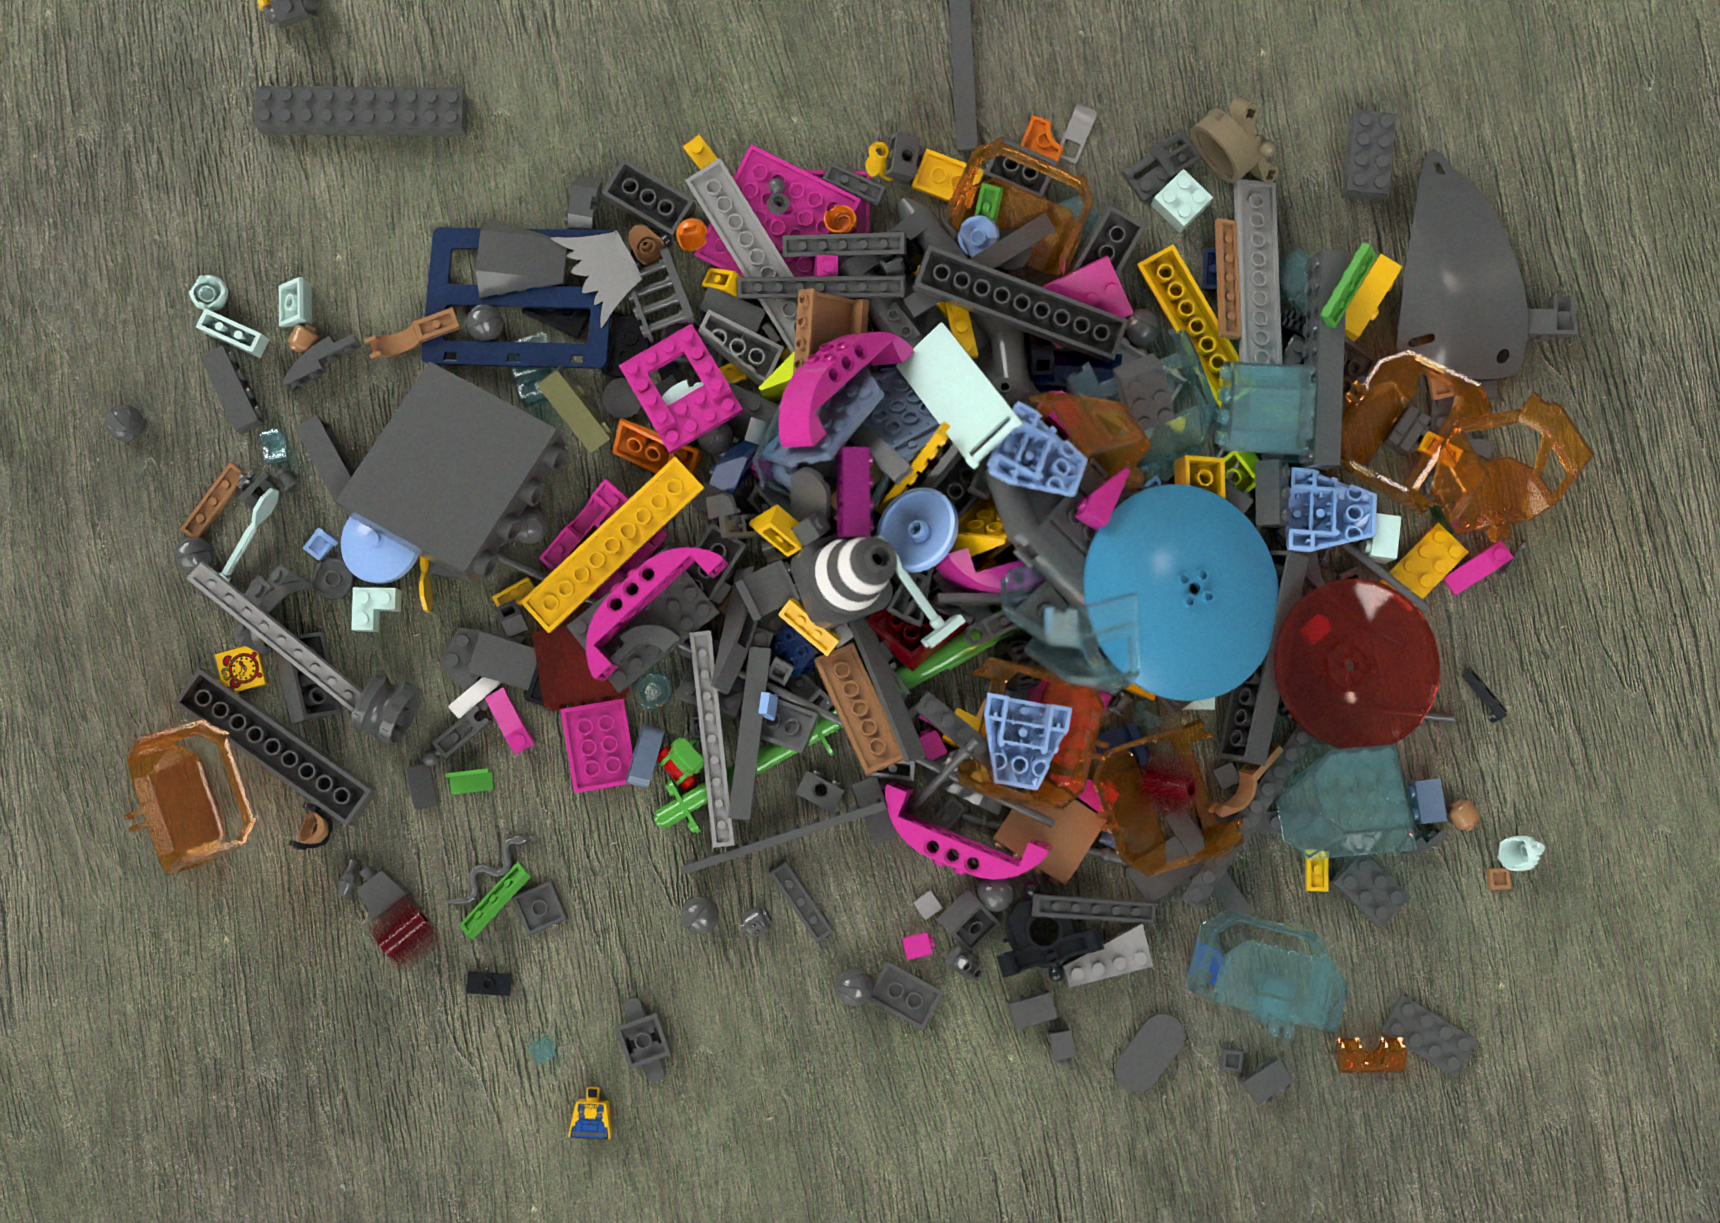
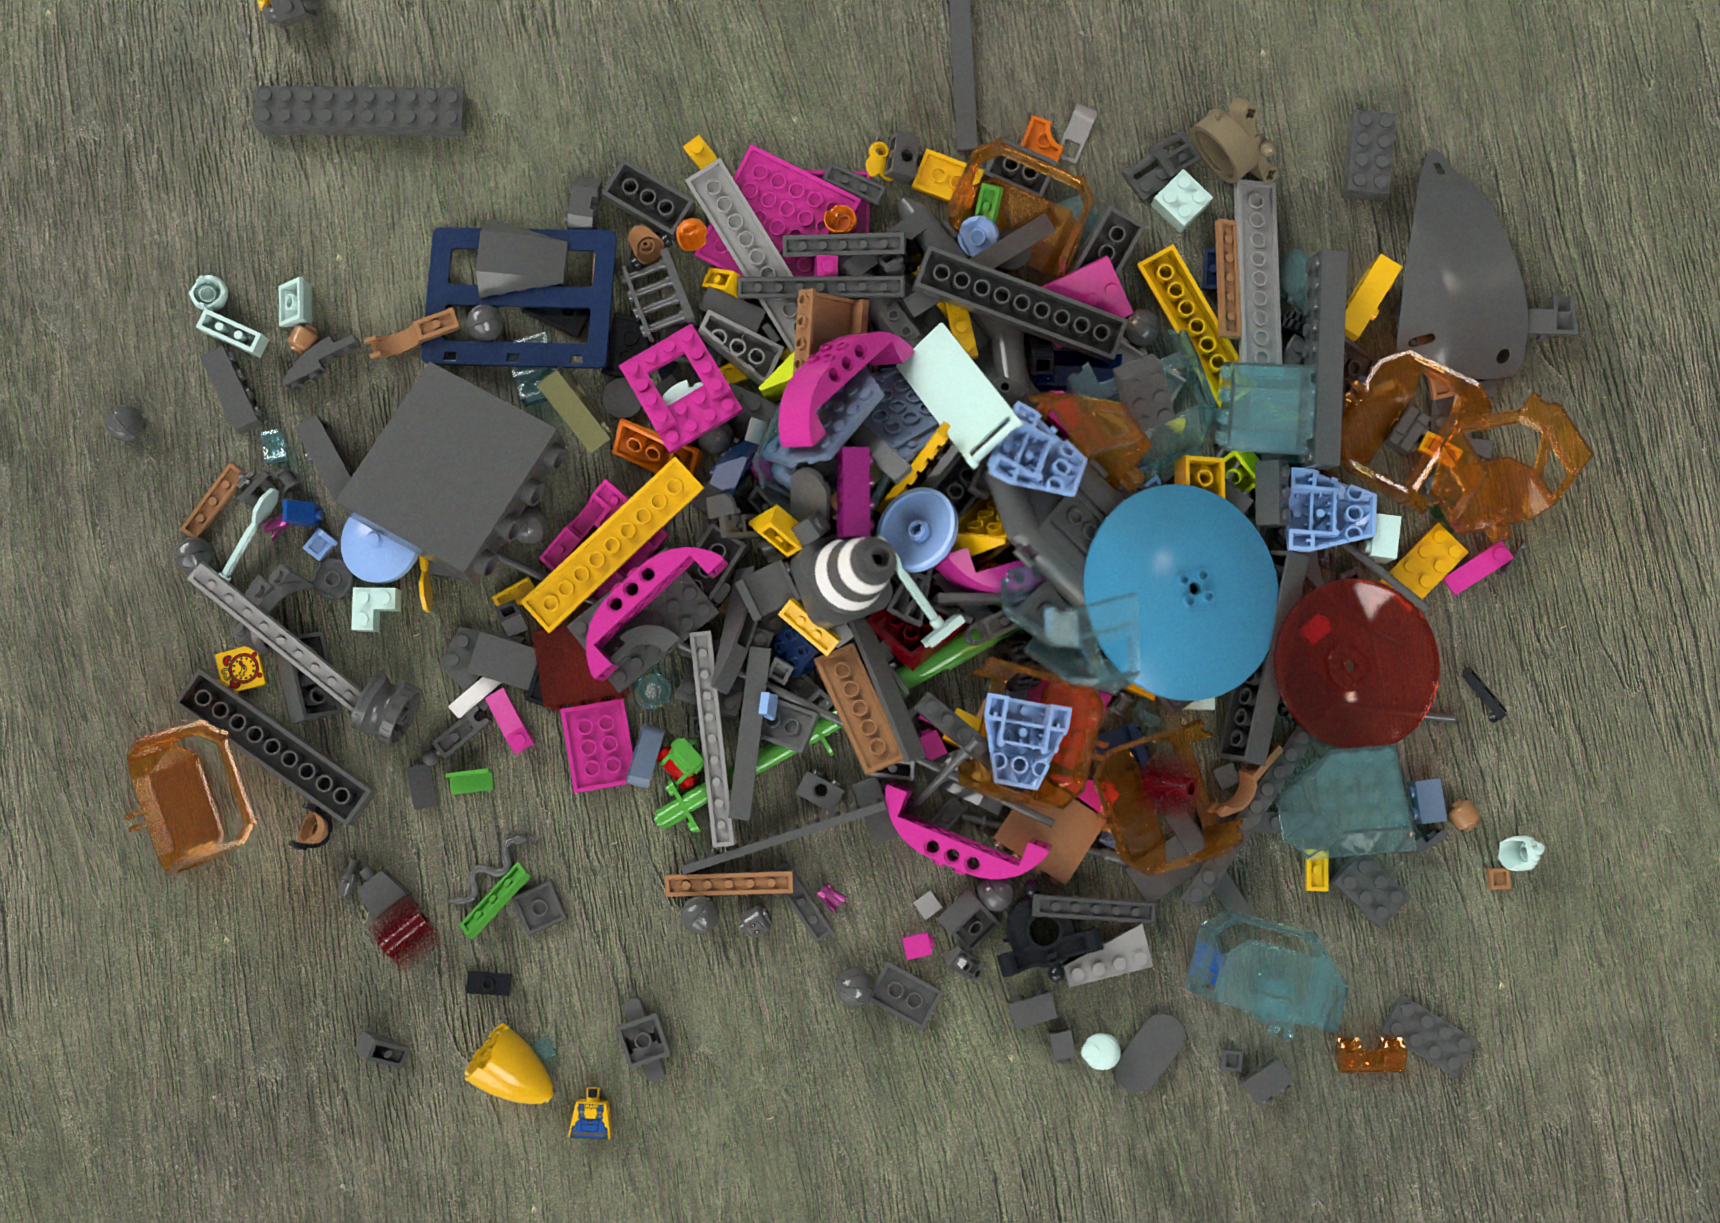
light grey piece [551,230,642,328] -> none
dark grey plate [767,178,789,215] -> none
dark pink slope [1075,468,1130,530] -> none
bright green plate [1320,243,1377,329] -> none
none -> flat silver piece [259,512,291,542]
none -> blue slope [282,500,323,527]
none -> dark grey slope [354,1030,410,1068]
none -> yellow cylinder [464,1023,554,1104]
none -> medium nougat plate [665,871,794,897]
none -> flat silver piece [816,883,848,914]
none -> light aqua hair [1081,1033,1121,1070]

